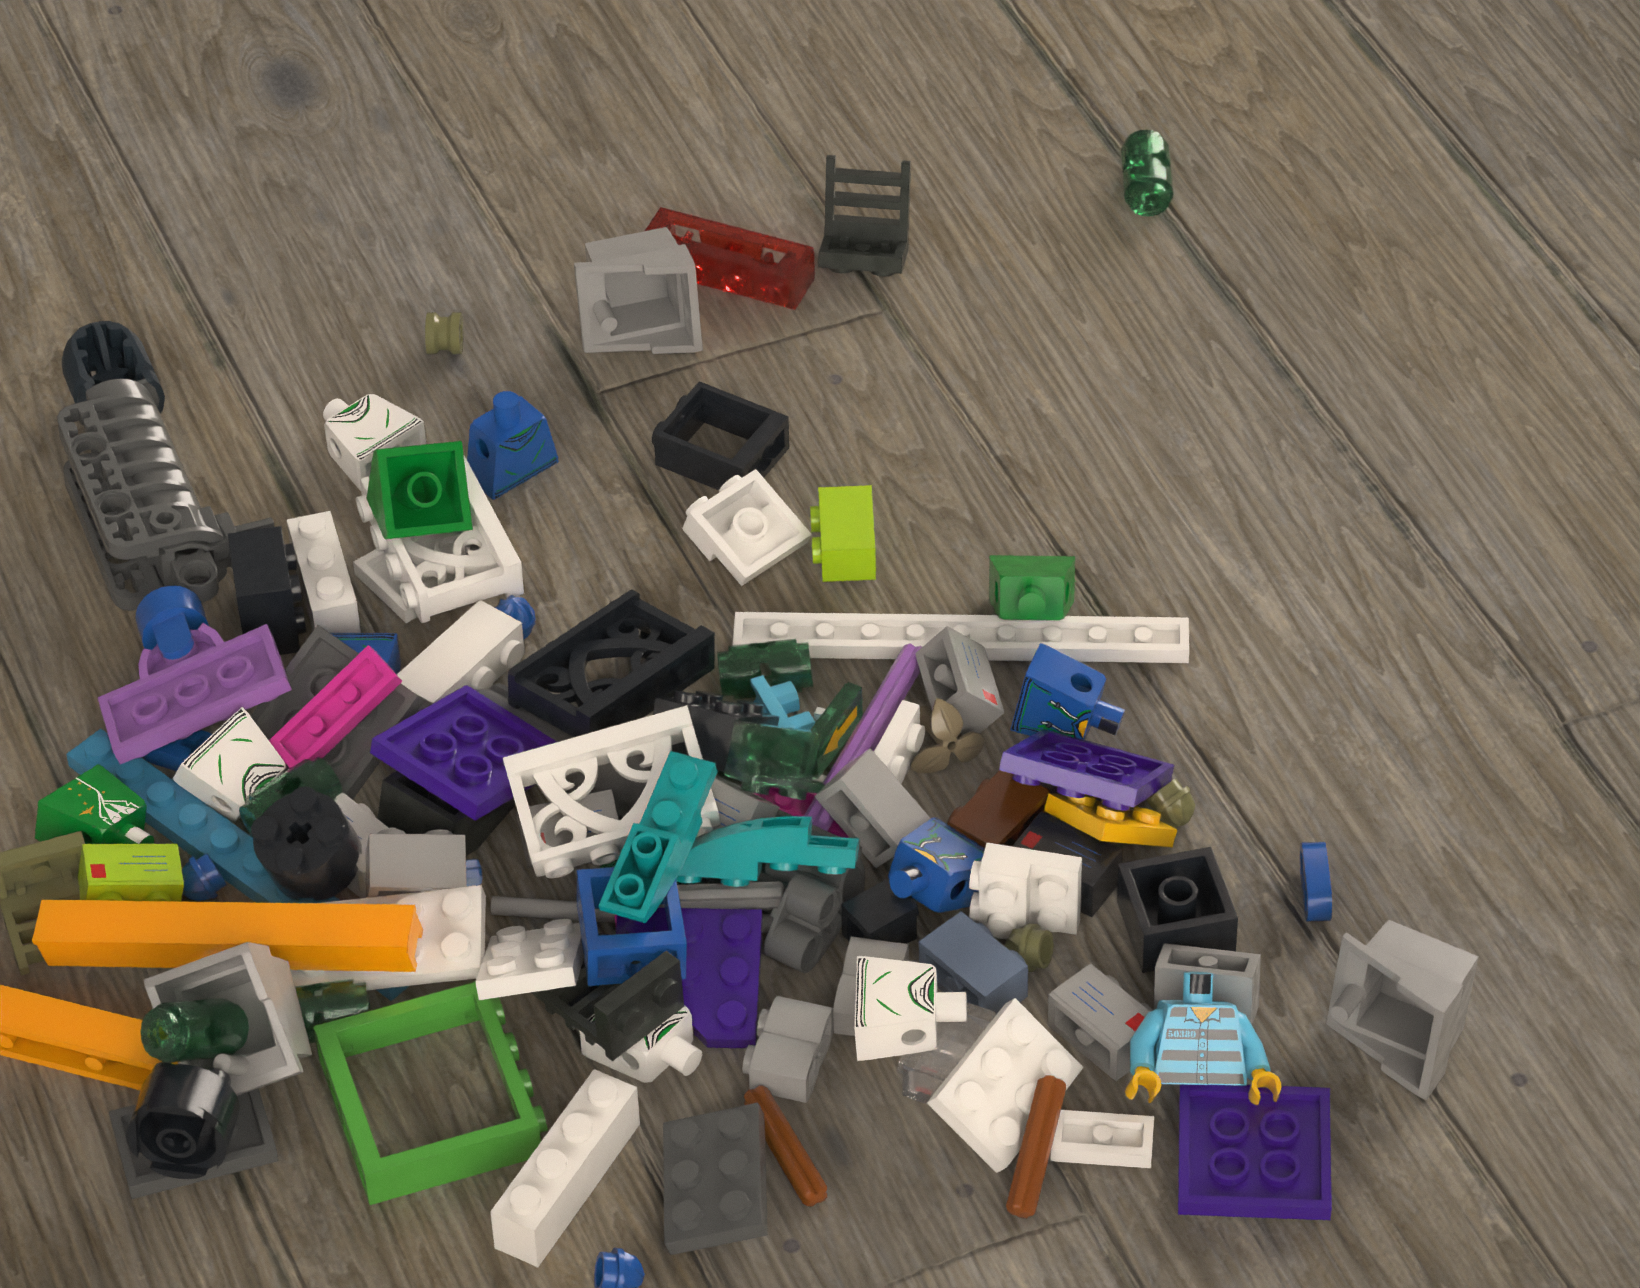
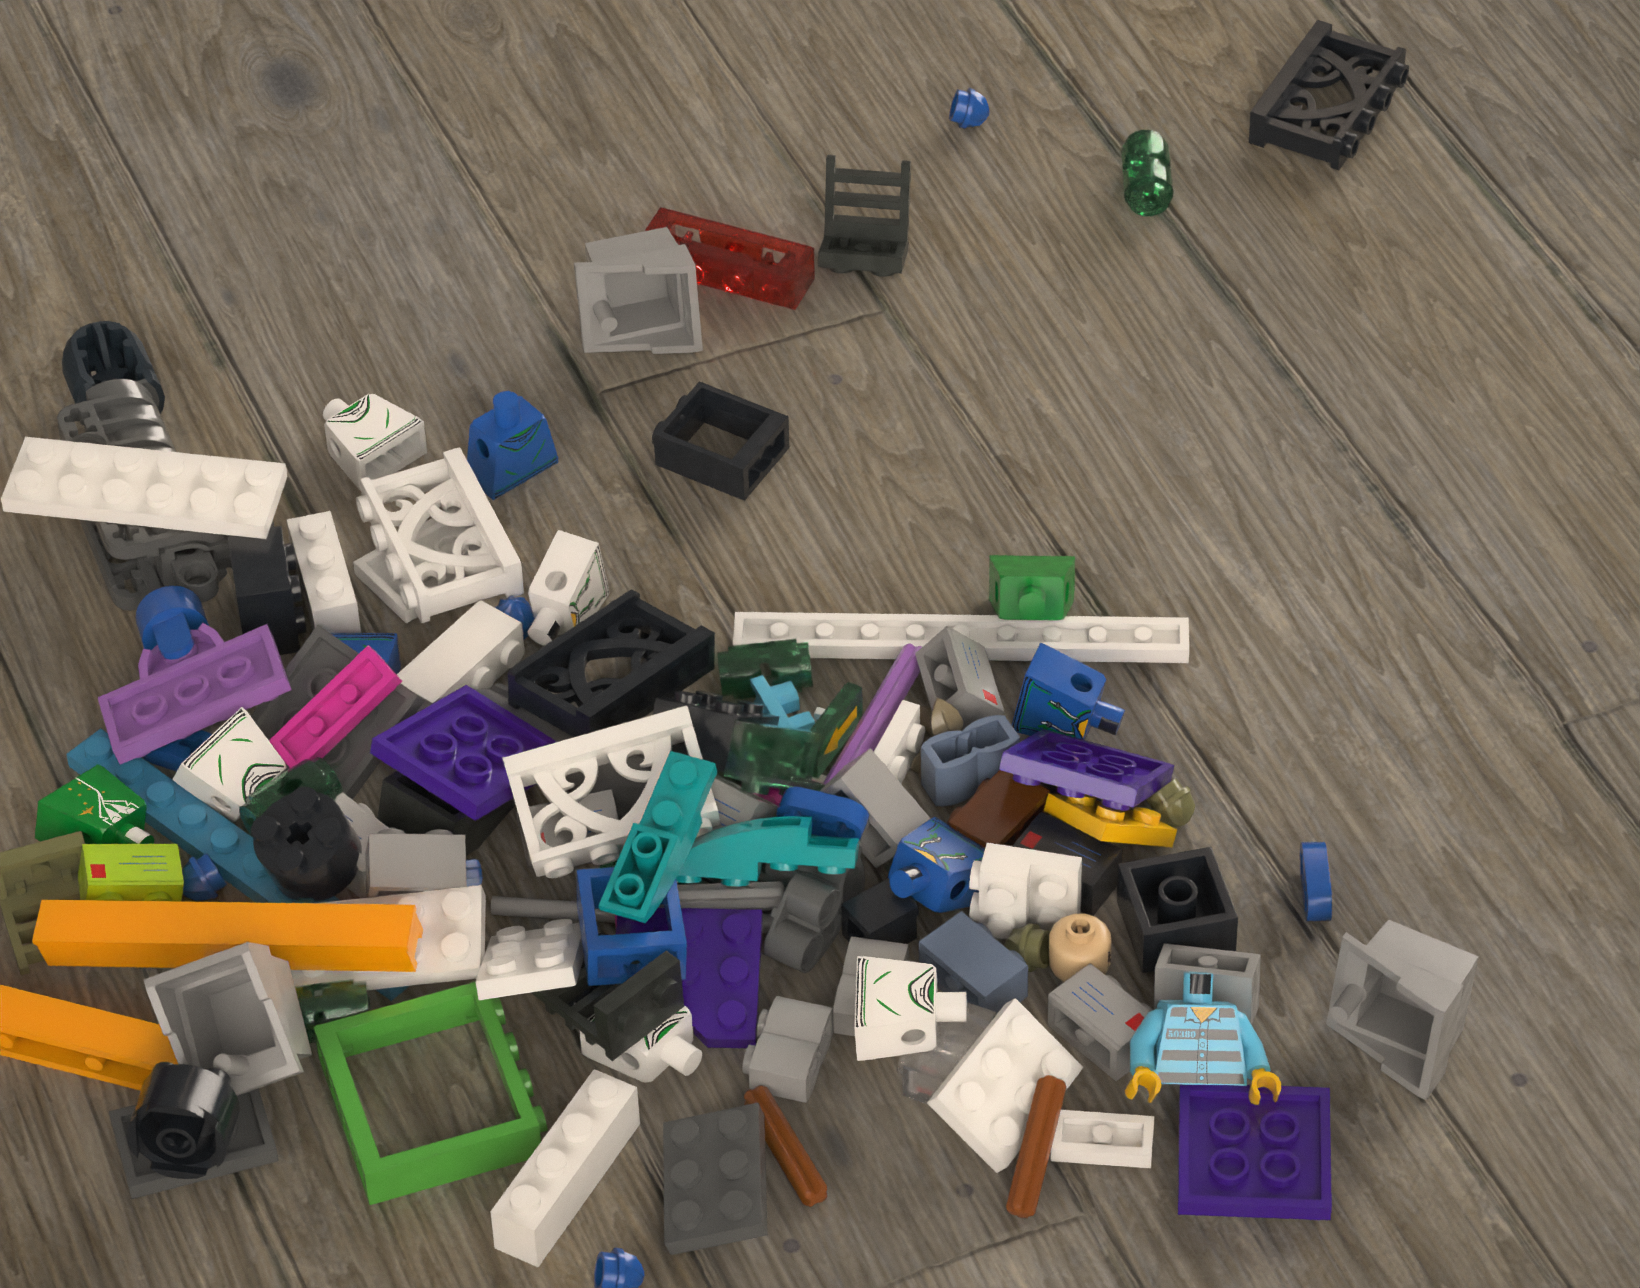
clear green piece [140,998,249,1063] -> none
green slope [366,441,473,540] -> none
olive wheel [425,312,464,354] -> none
white plate [682,469,812,586] -> none
lime brick [810,485,876,582] -> none
none -> white plate [1,437,287,539]
none -> white torso [528,530,610,646]
none -> blue beam [776,787,869,840]
none -> sand blue brick [921,715,1020,806]
none -> blue plate [949,88,990,129]
none -> tan head [1048,914,1111,982]
none -> black fence [1249,20,1409,170]

